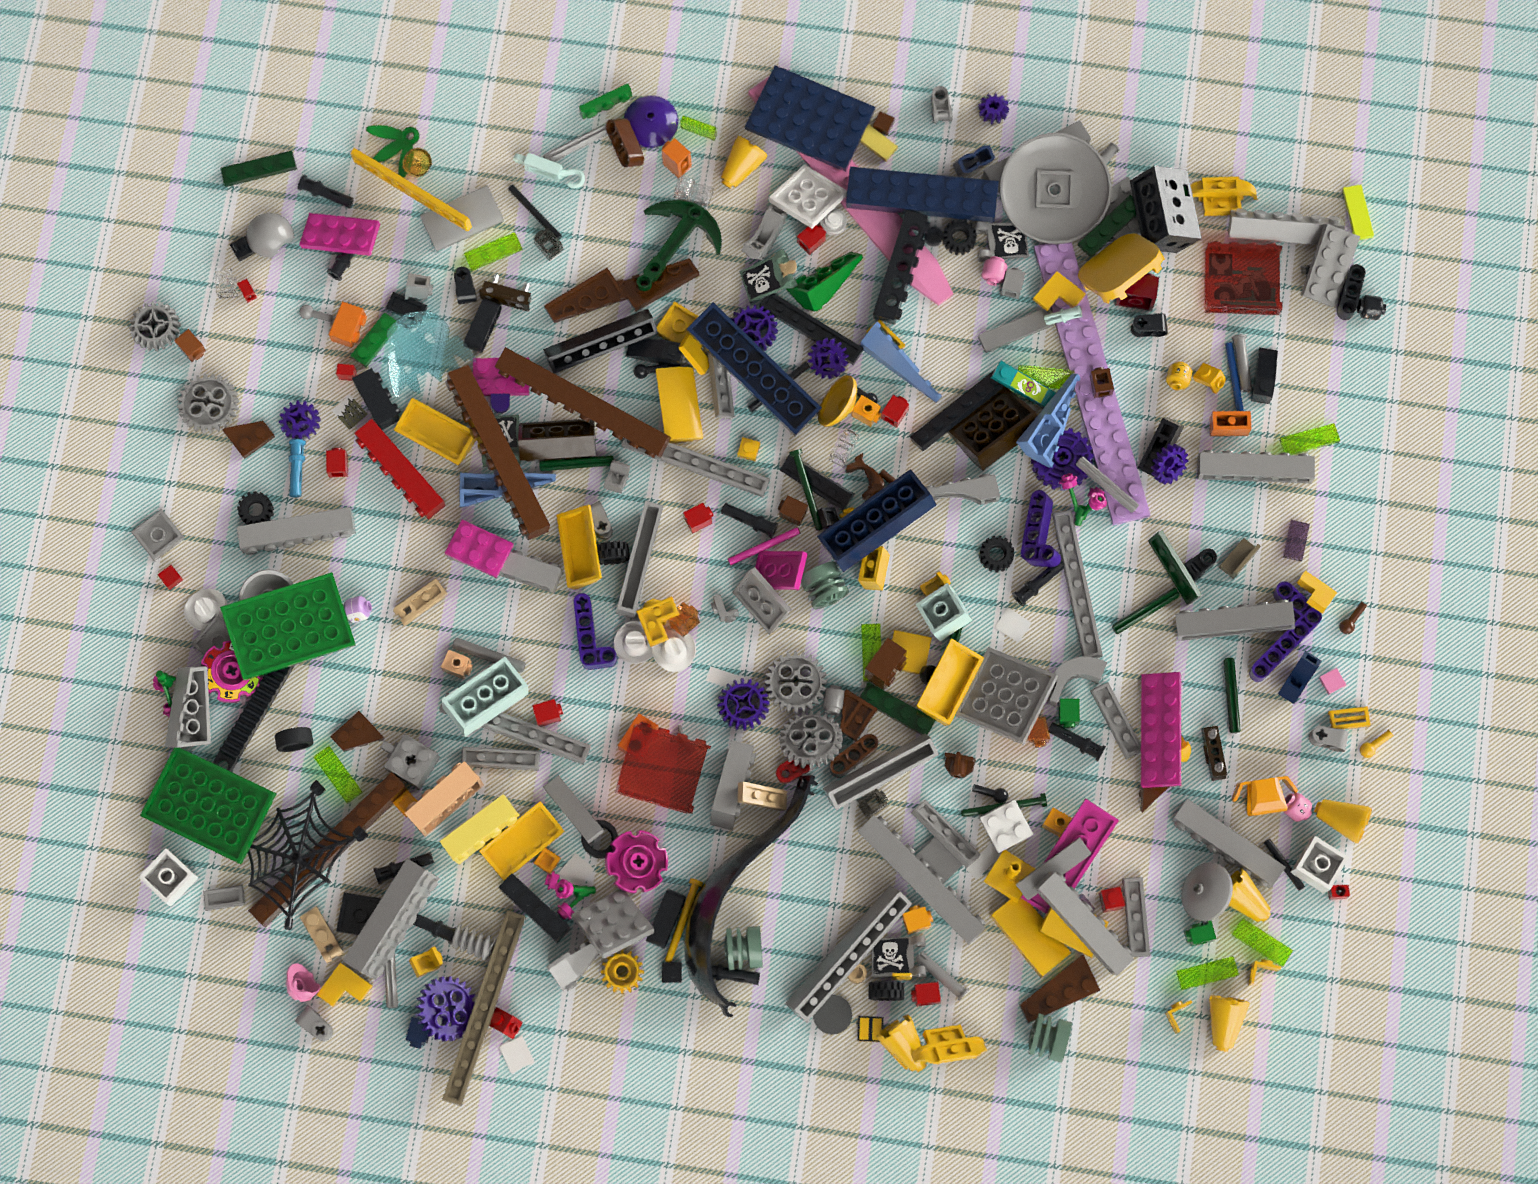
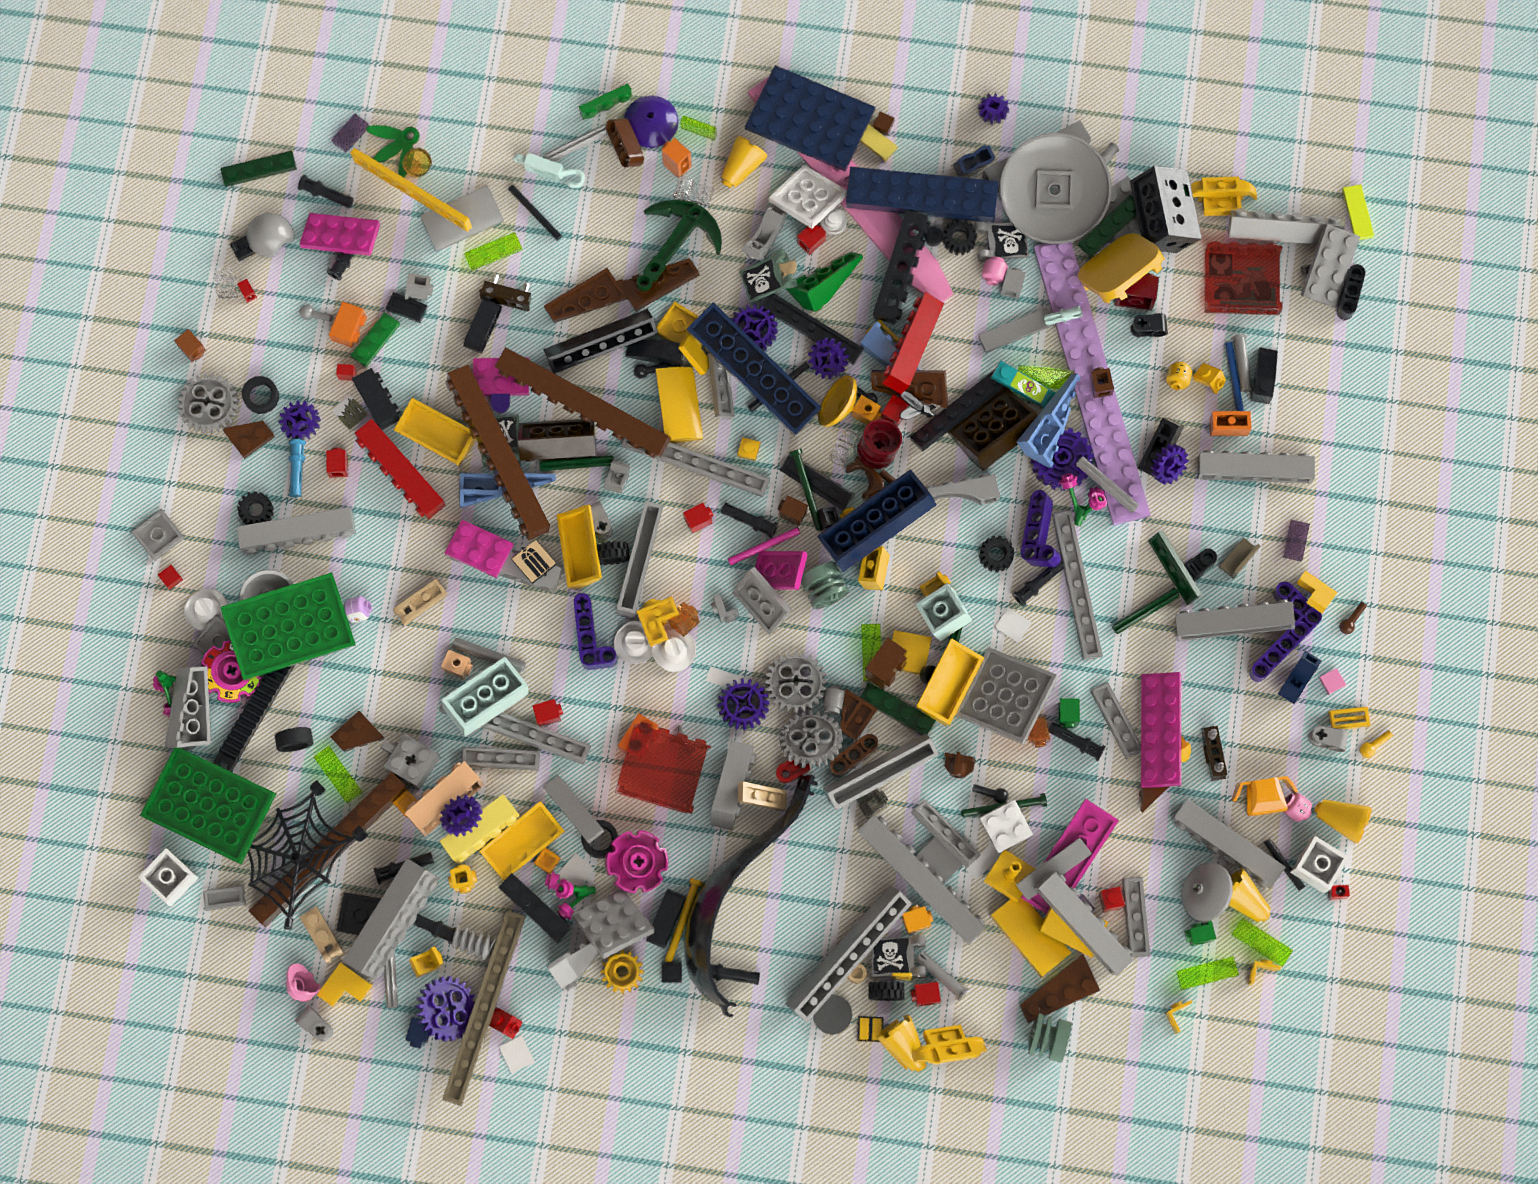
light grey gear [129,301,181,352] -> none
clear light blue piece [387,311,476,398] -> none
black piece [454,267,477,305] -> none
clear smoke window [534,228,563,261] -> none
sand green wheel [724,926,763,970] -> none
light grey piece [931,86,952,124] -> none
yellow tile [1033,271,1086,311] -> none
light orange brick [1042,807,1072,837] -> none
light grey arch [1048,656,1107,707] -> none
yellow cone [1209,995,1250,1052] -> none
dark green axle [1224,658,1241,734] -> none
clear neon green tile [1279,423,1340,455] -> none
black head [1357,295,1386,320] -> none
none -> black tyre [242,376,279,414]
none -> clear purple plate [331,114,370,153]
none -> dark purple gear [440,795,483,837]
none -> yellow brick [448,864,478,894]
none -> piece [511,539,557,584]
none -> dark red wheel [857,419,902,469]
none -> reddish brown wing [871,370,948,409]
none -> brick [882,292,944,395]
none -> piece [899,391,936,420]

